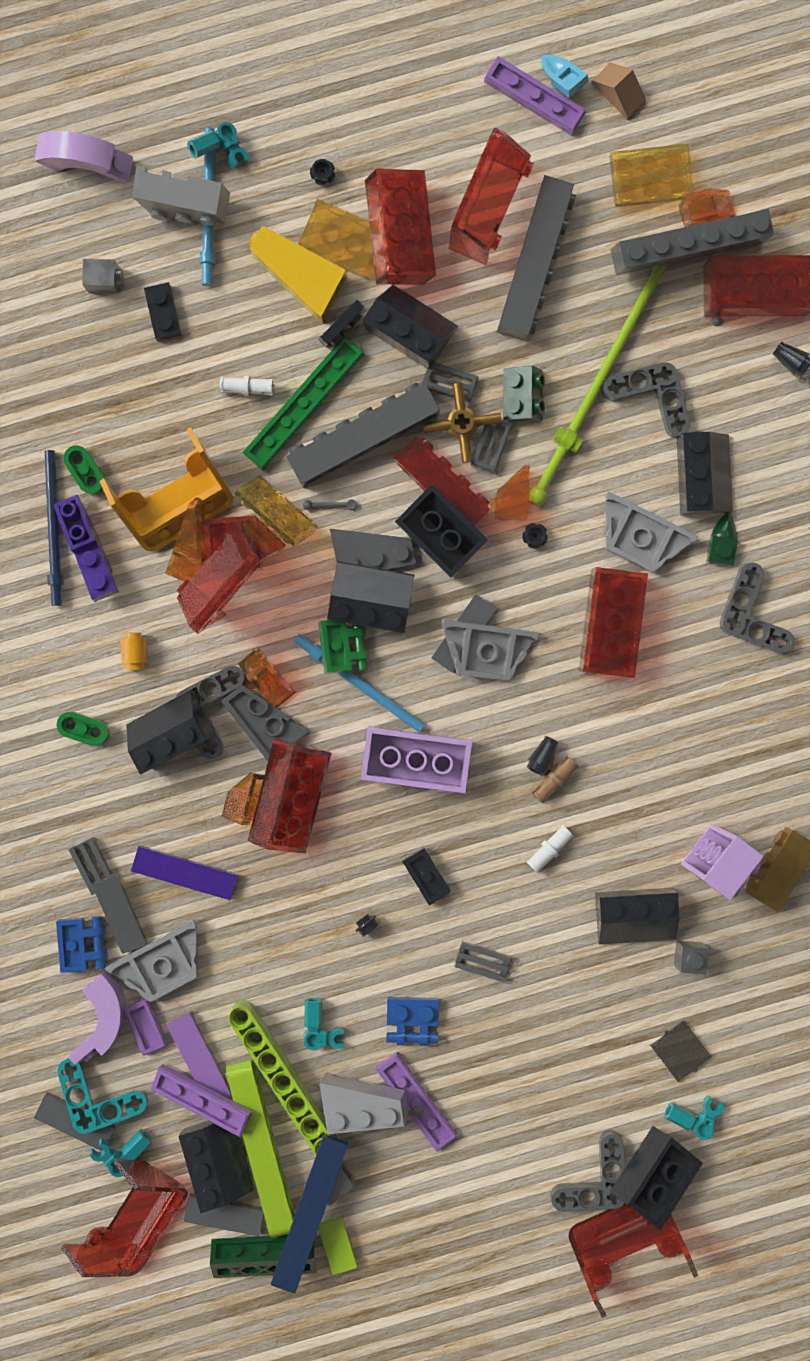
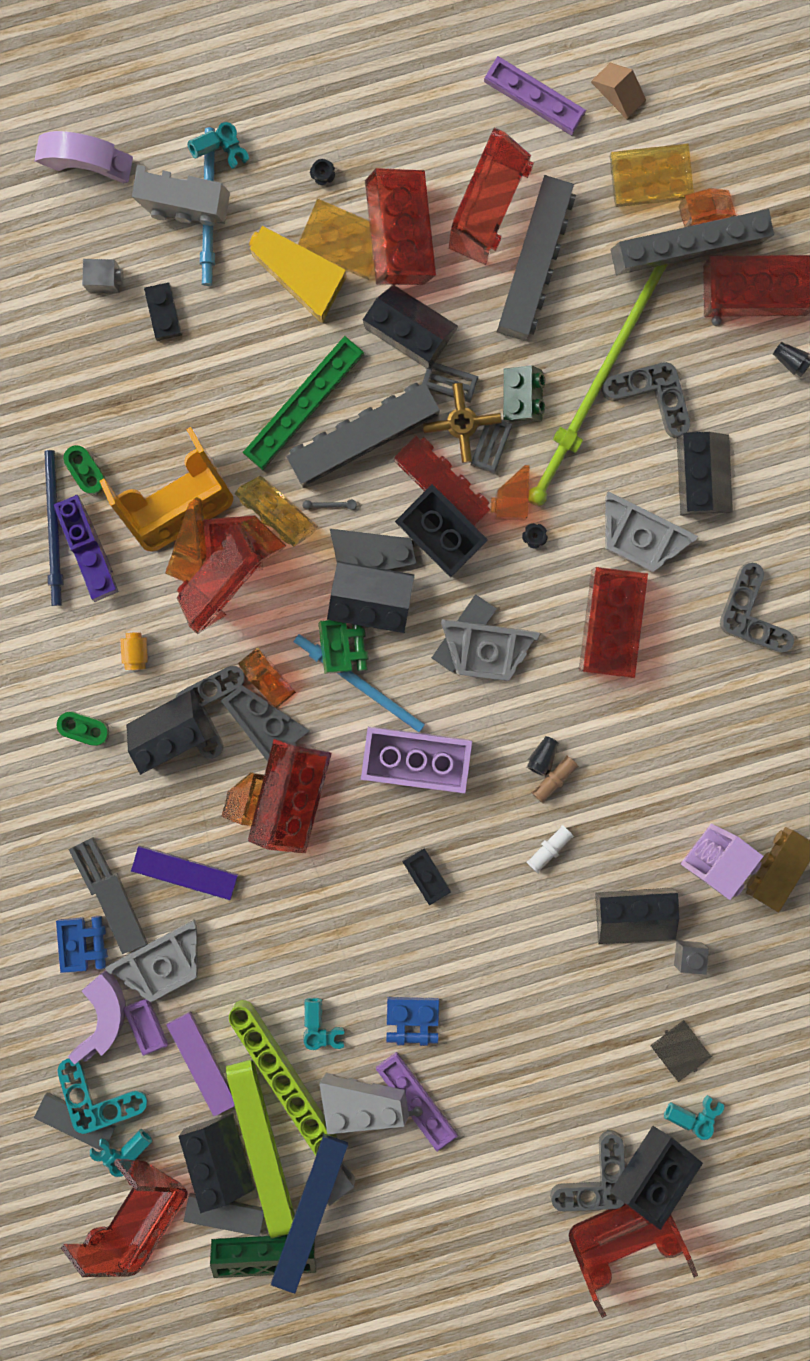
medium lavender tile [151,1064,252,1137] -> none
white pin [220,375,274,397] -> none
black plate [318,300,365,347] -> none
lime tile [318,1215,358,1275] -> none
black plate [355,914,379,937] -> none
dark grey tile [454,941,511,982] -> none
medium azure plate [541,55,588,98] -> none
dark green plate [706,513,738,566] -> none

